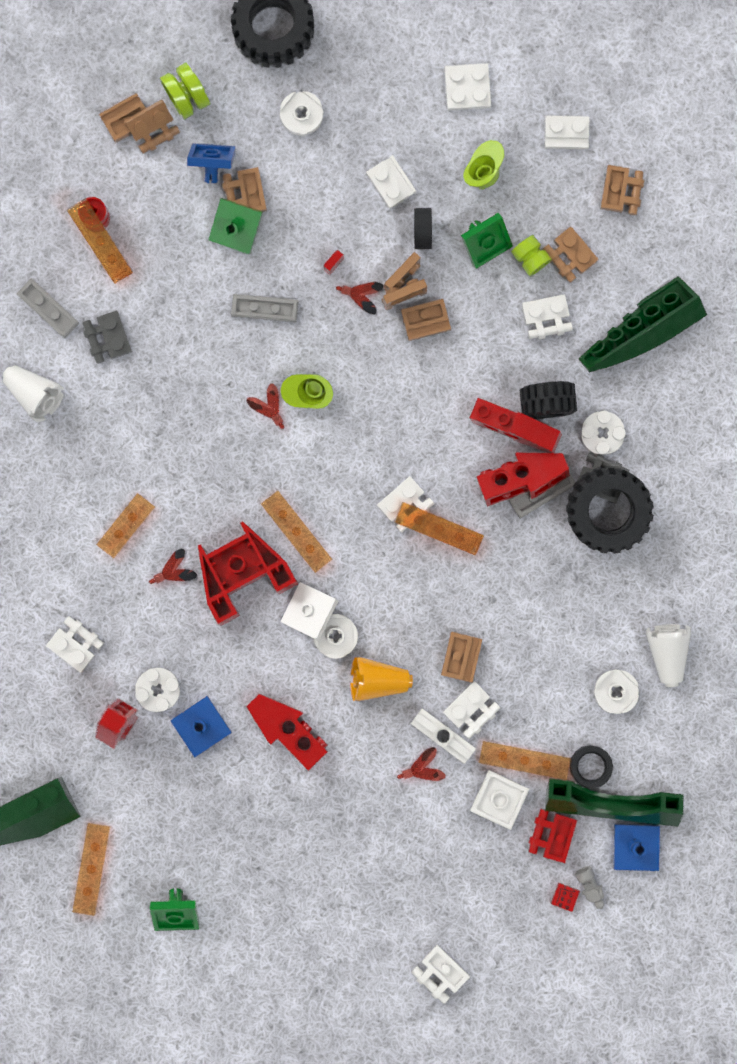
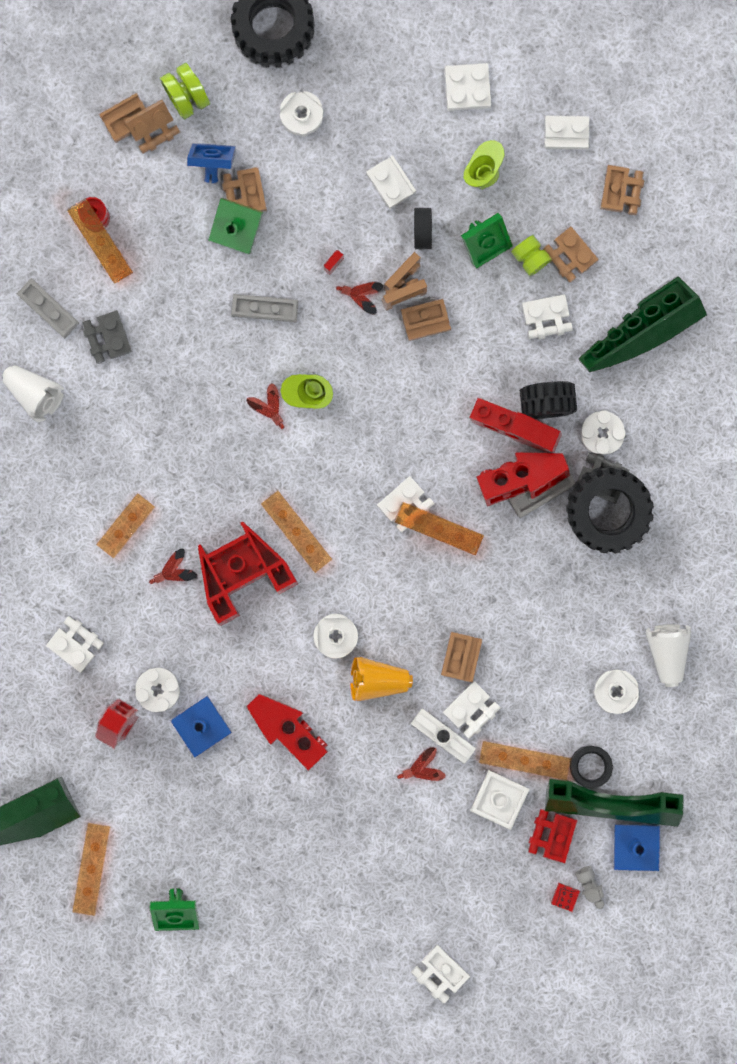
white plate [281,582,339,640] -> none

